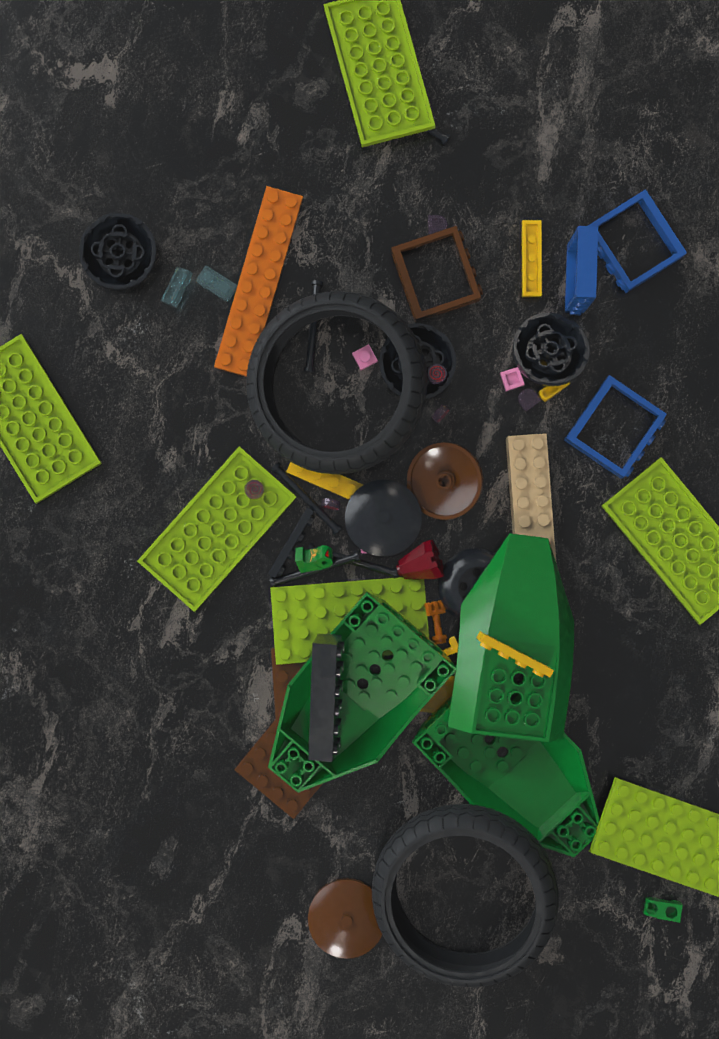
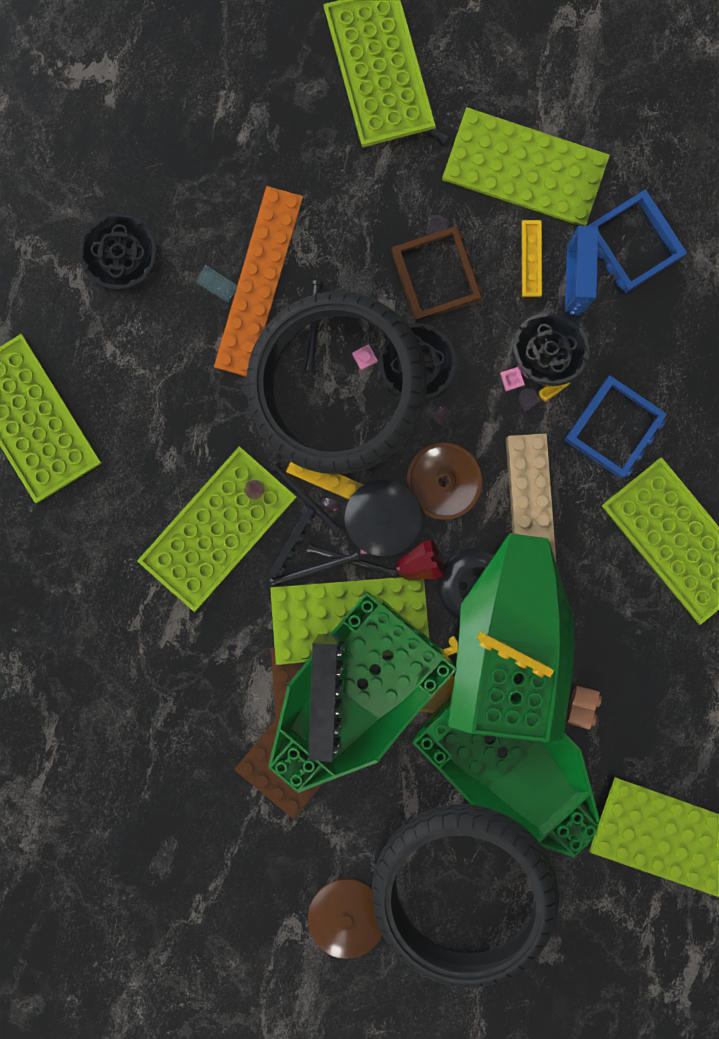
clear light blue plate [161,267,193,307] -> none
green leg [295,545,333,573] -> none
orange hinge [424,600,447,644] -> none
tile [427,364,447,384] -> none
green leg [643,897,683,923] -> none
none -> lime plate [442,107,610,226]
none -> nougat brick [566,685,602,730]

